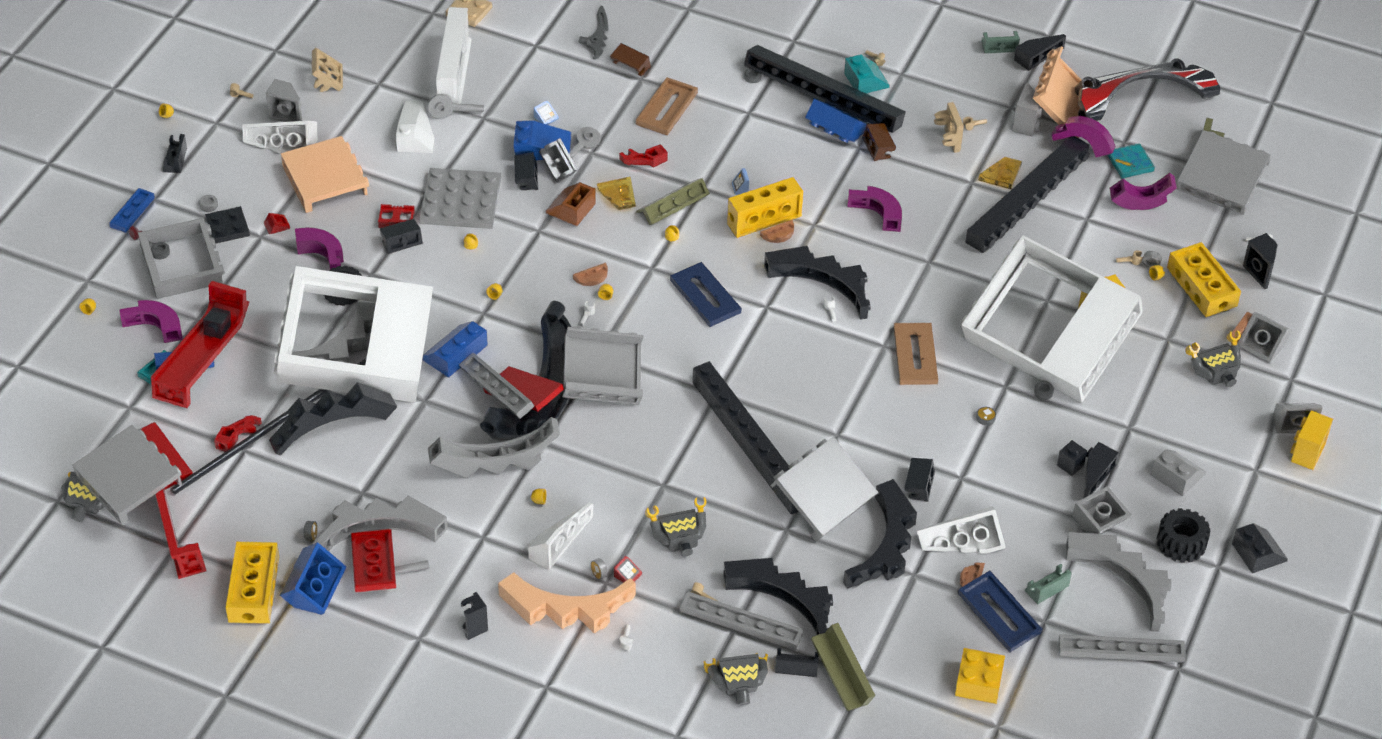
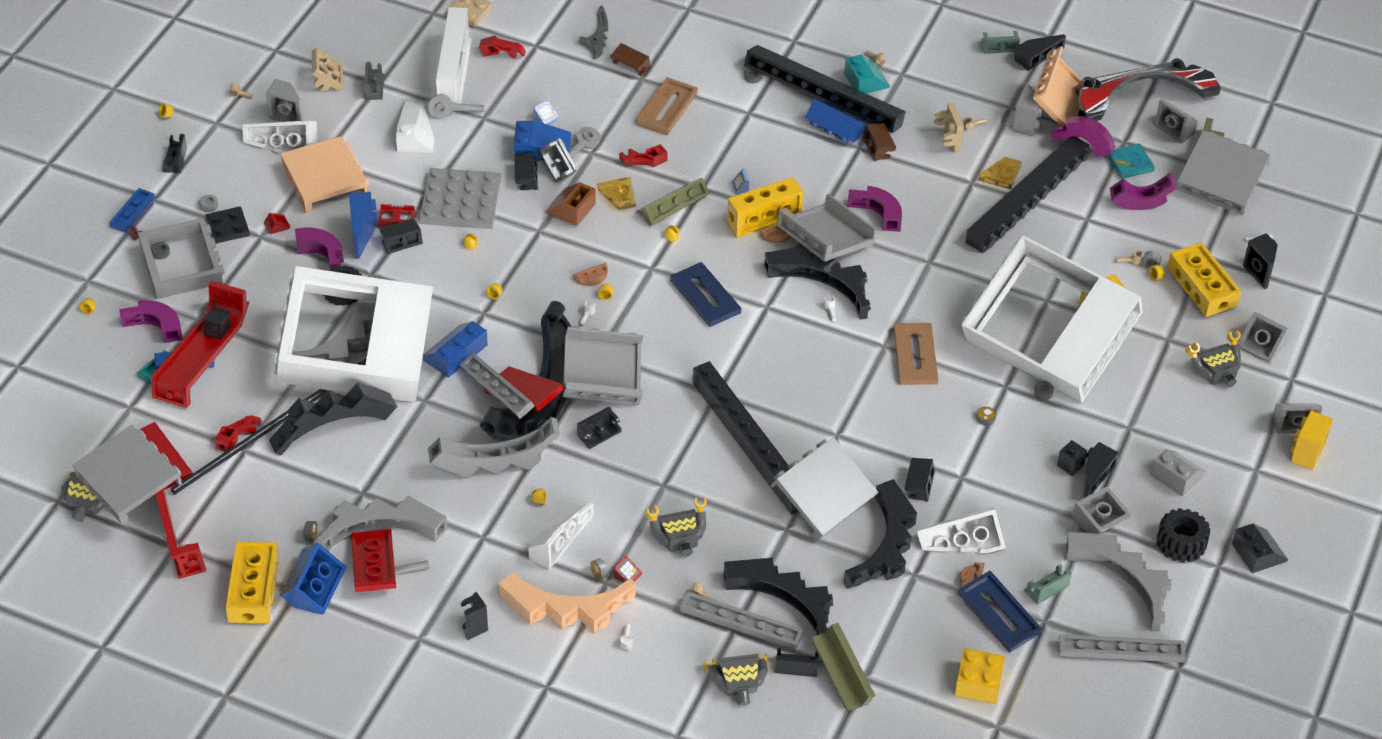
nougat tile [1232,312,1253,343] -> none
none -> blue slope [349,192,378,259]
none -> dark grey hinge [364,62,384,100]
none -> red piece [479,36,526,59]
none -> black hinge [577,406,622,449]
none -> light grey panel [777,194,877,262]
none -> light grey slope [1154,99,1198,143]

